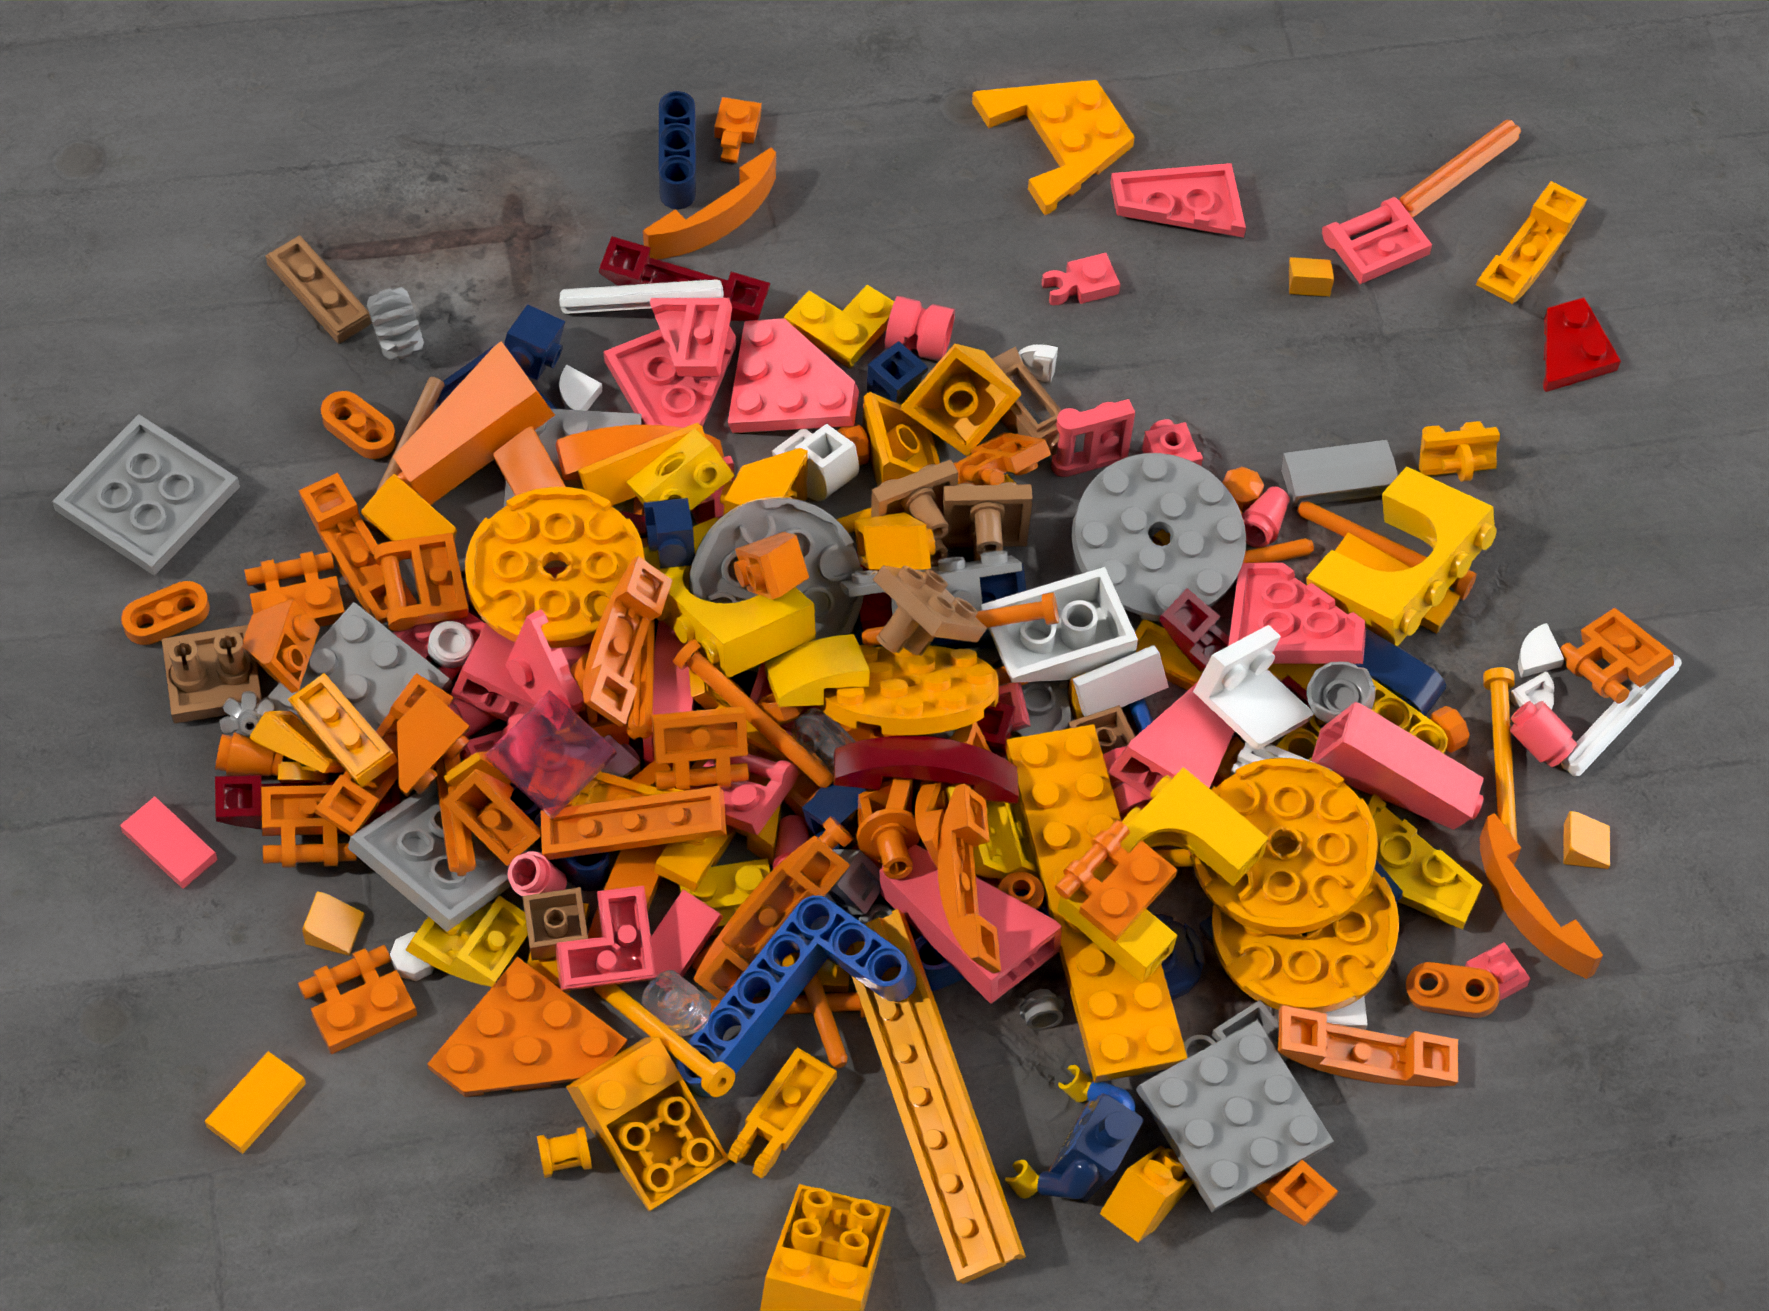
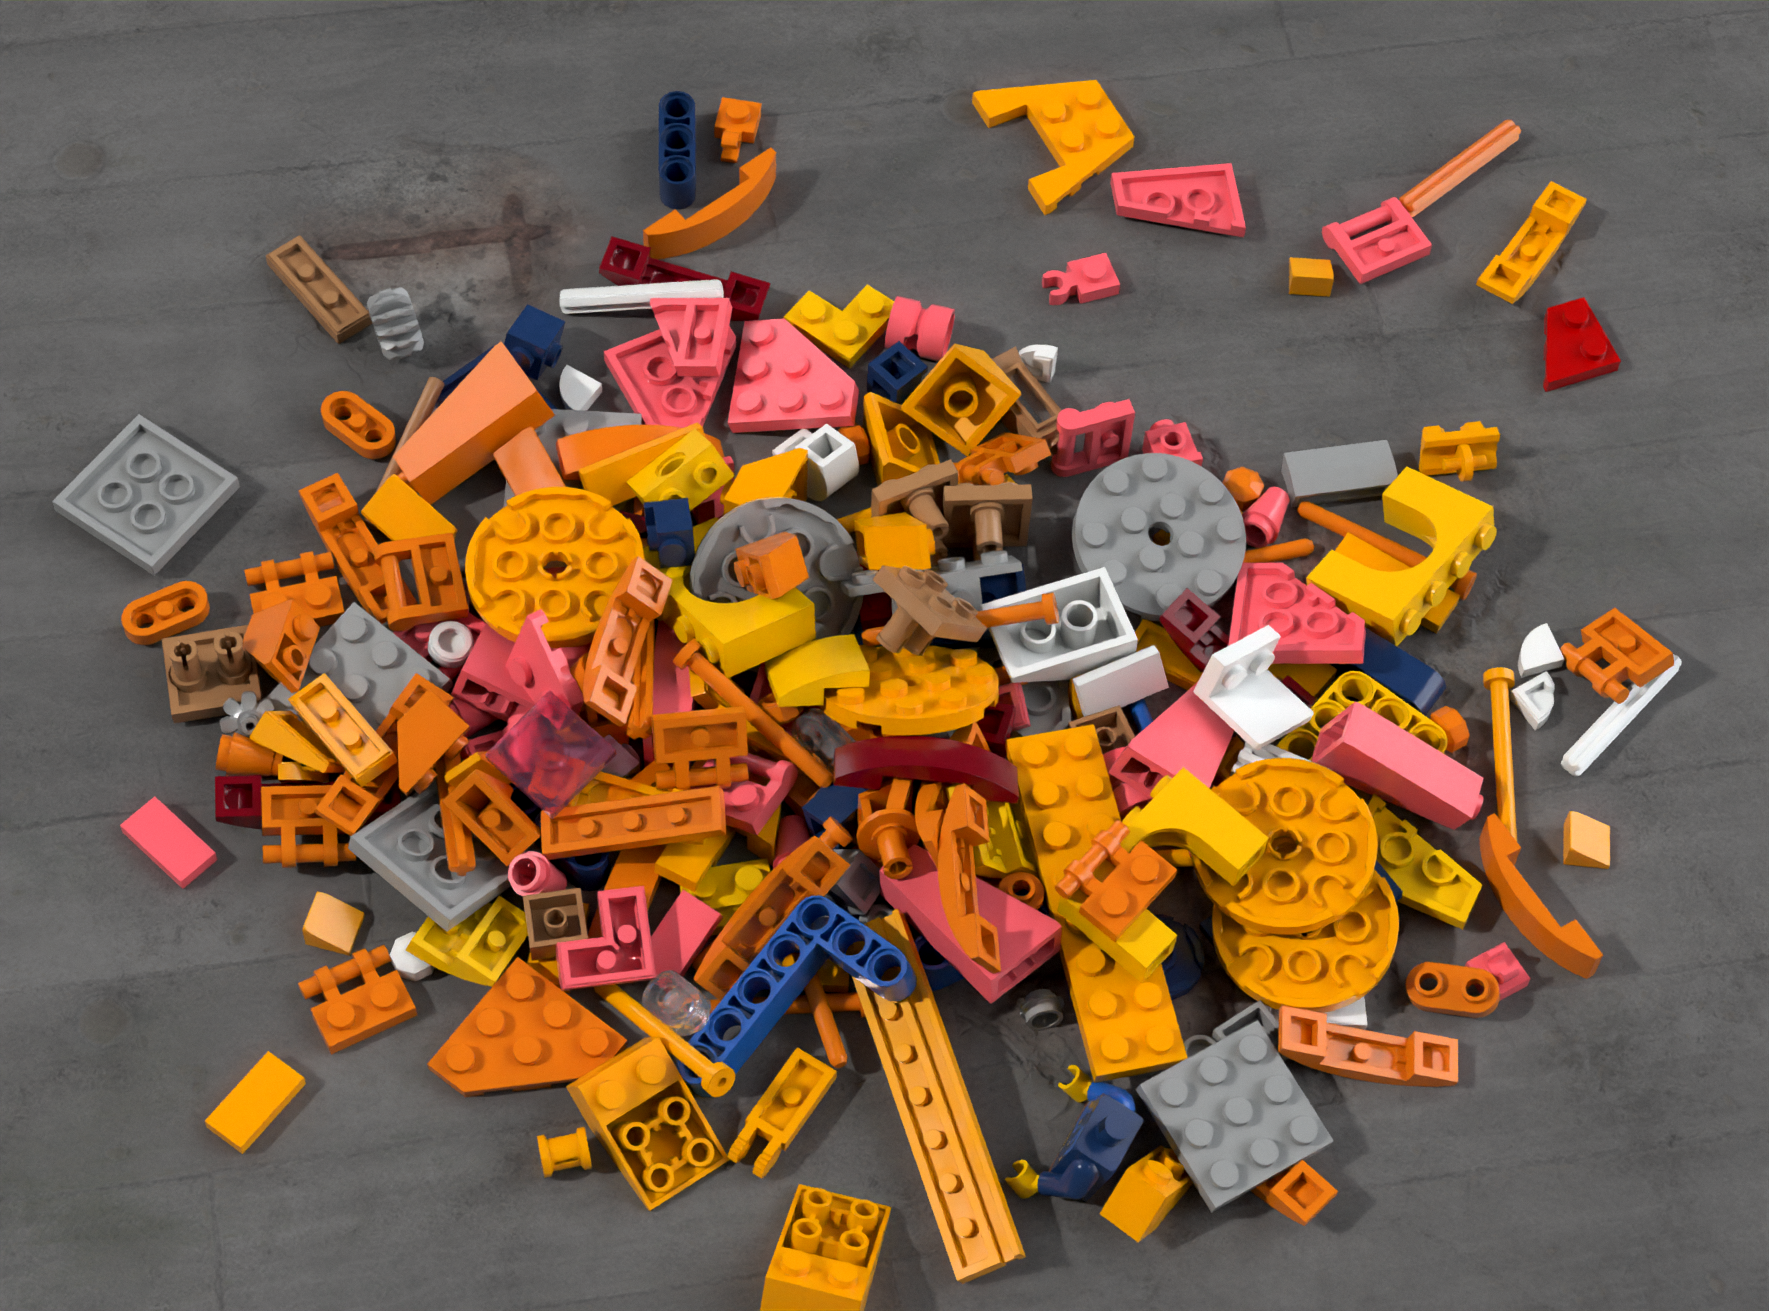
light grey hair [1307,662,1375,723] -> none
coral brick [1510,701,1577,767] -> none

